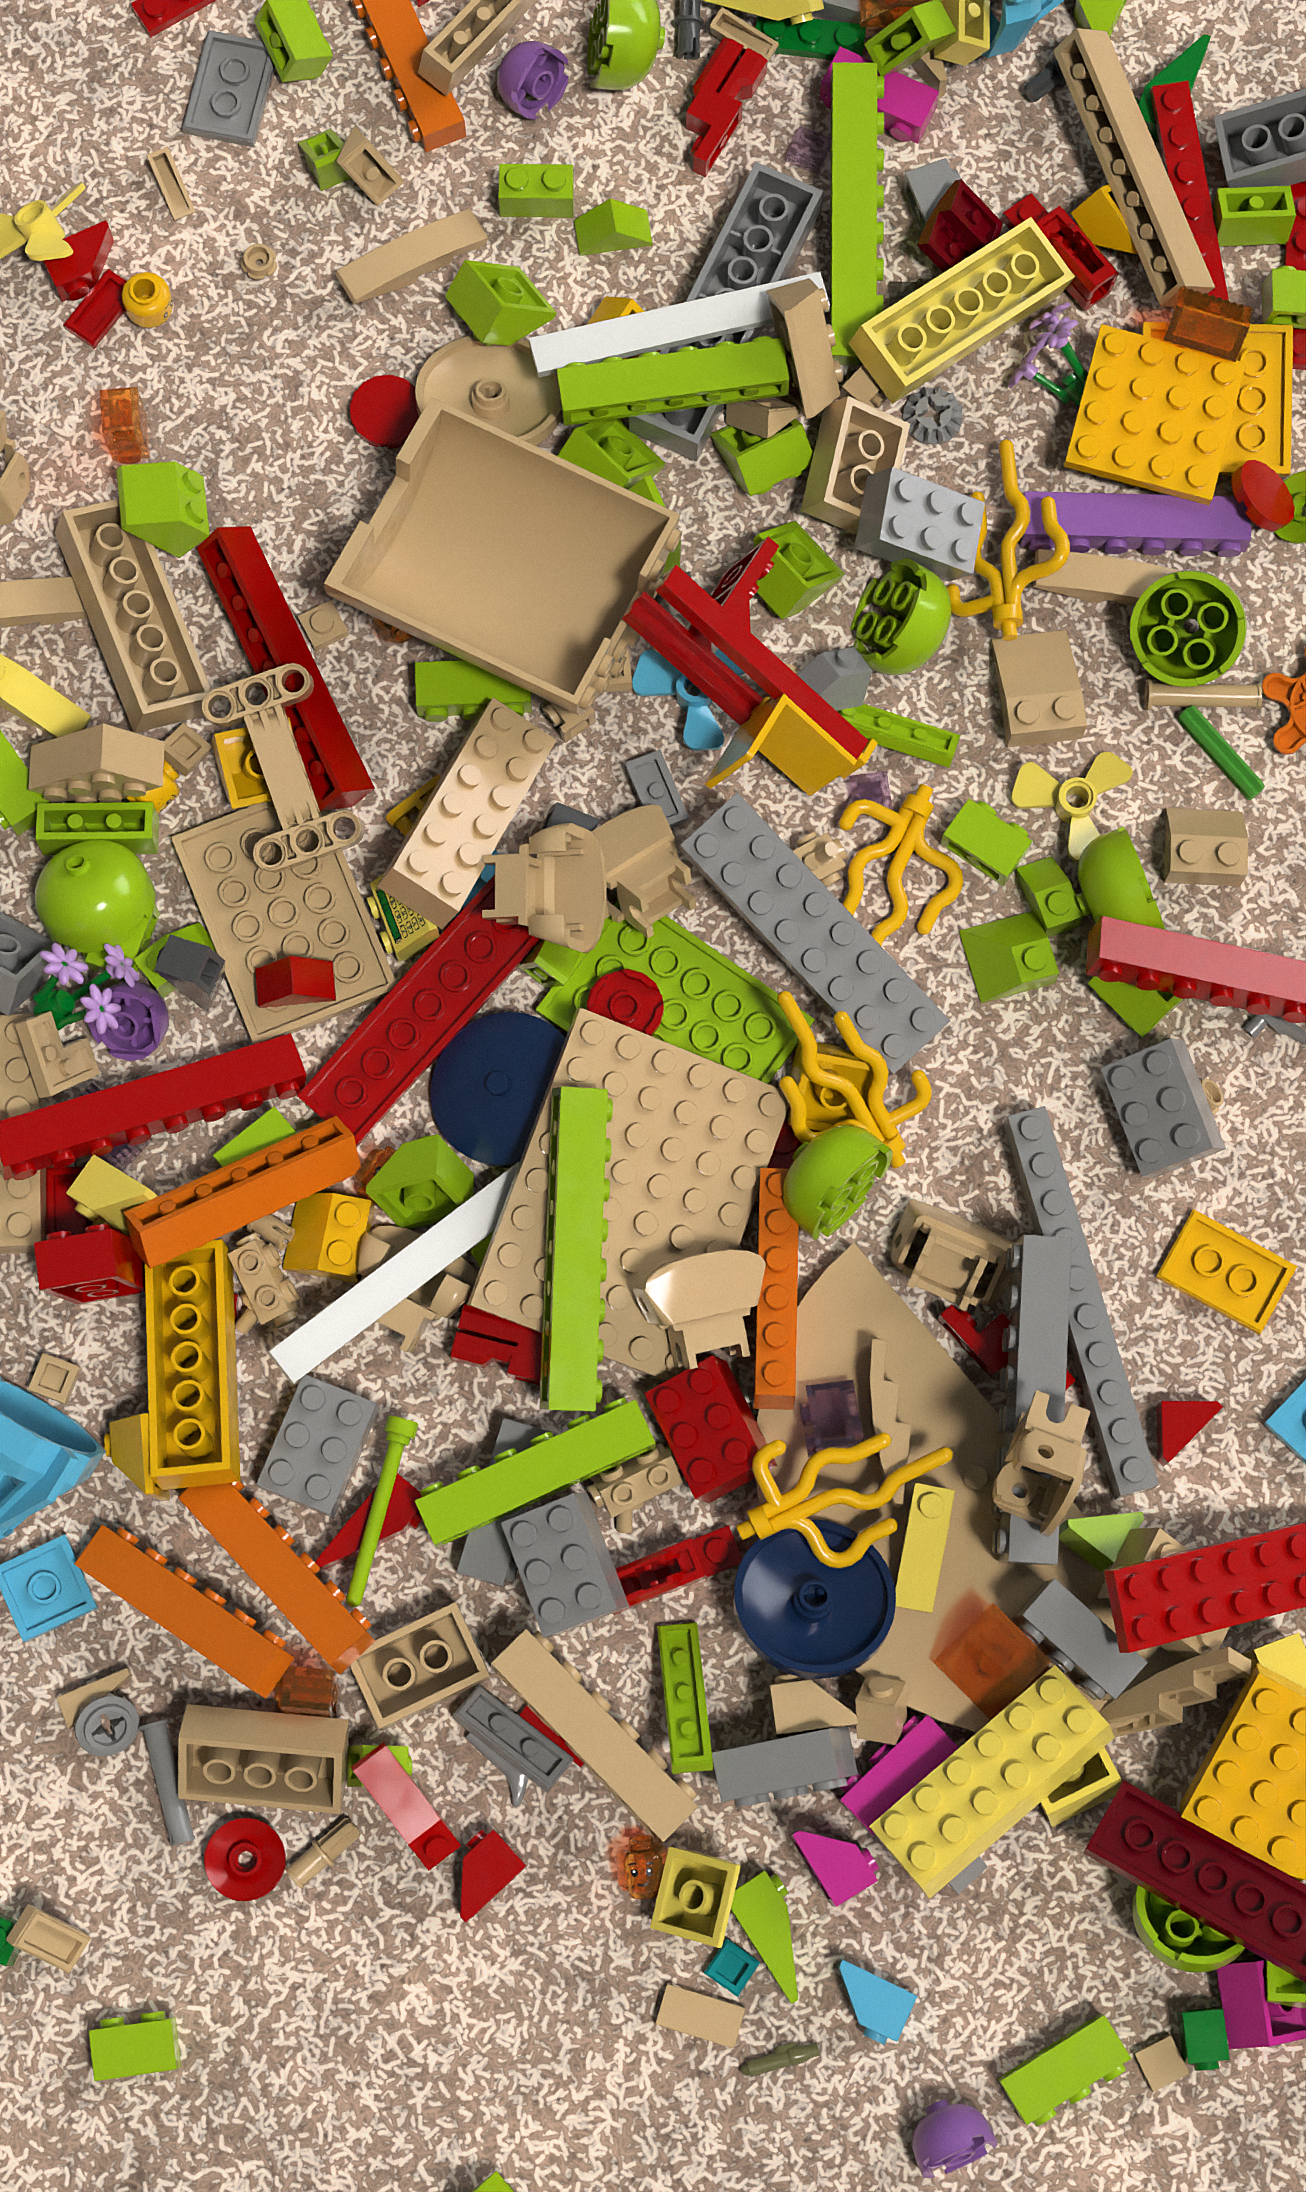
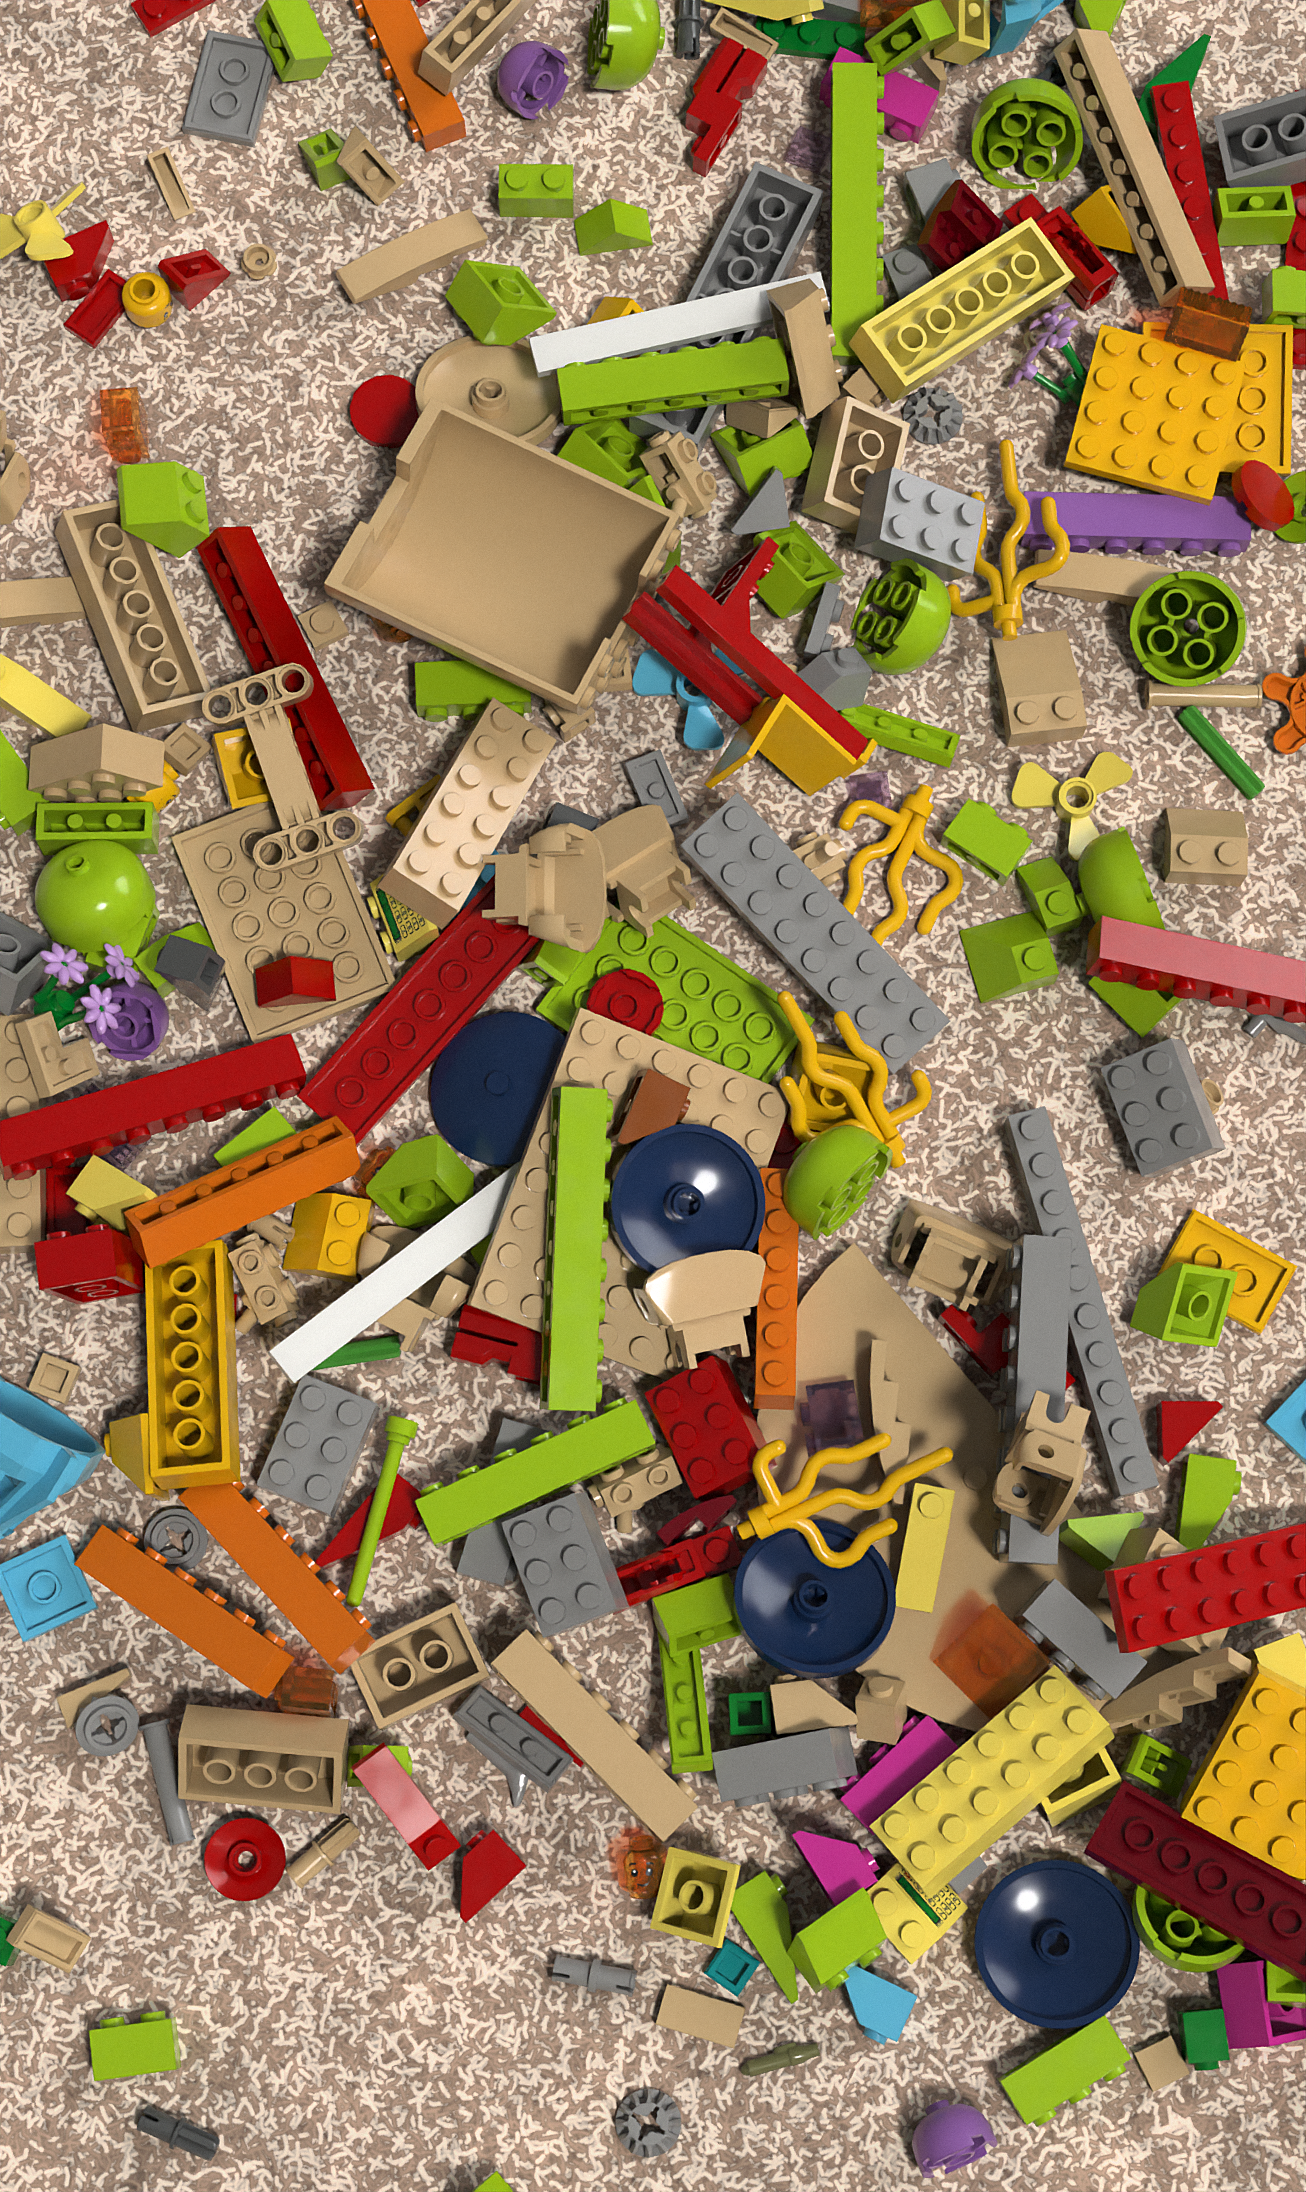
none -> dark grey axle [137,2105,220,2161]
none -> light grey gear [144,1509,209,1572]
none -> red slope [158,249,231,312]
none -> bright green axle [311,1335,401,1371]
none -> light grey pin [552,1955,637,1997]
none -> dark blue dish [608,1124,765,1275]
none -> dark orange slope [610,1068,691,1146]
none -> light grey gear [615,2089,681,2158]
none -> tan brick [639,429,718,525]
none -> lime brick [652,1573,742,1658]
none -> dark red slope [656,1495,737,1549]
none -> green brick [728,1692,771,1736]
none -> light grey slope [729,466,790,535]
none -> lime slope [787,1887,887,1993]
none -> light grey plate [803,582,845,664]
none -> light yellow slope [866,1861,968,1965]
none -> light grey plate [882,243,932,301]
none -> lime cylinder [971,78,1083,190]
none -> dark blue dish [974,1860,1140,2029]
none -> lime slope [1119,1734,1193,1799]
none -> lime slope [1130,1262,1238,1347]
none -> lime slope [1174,1453,1242,1550]

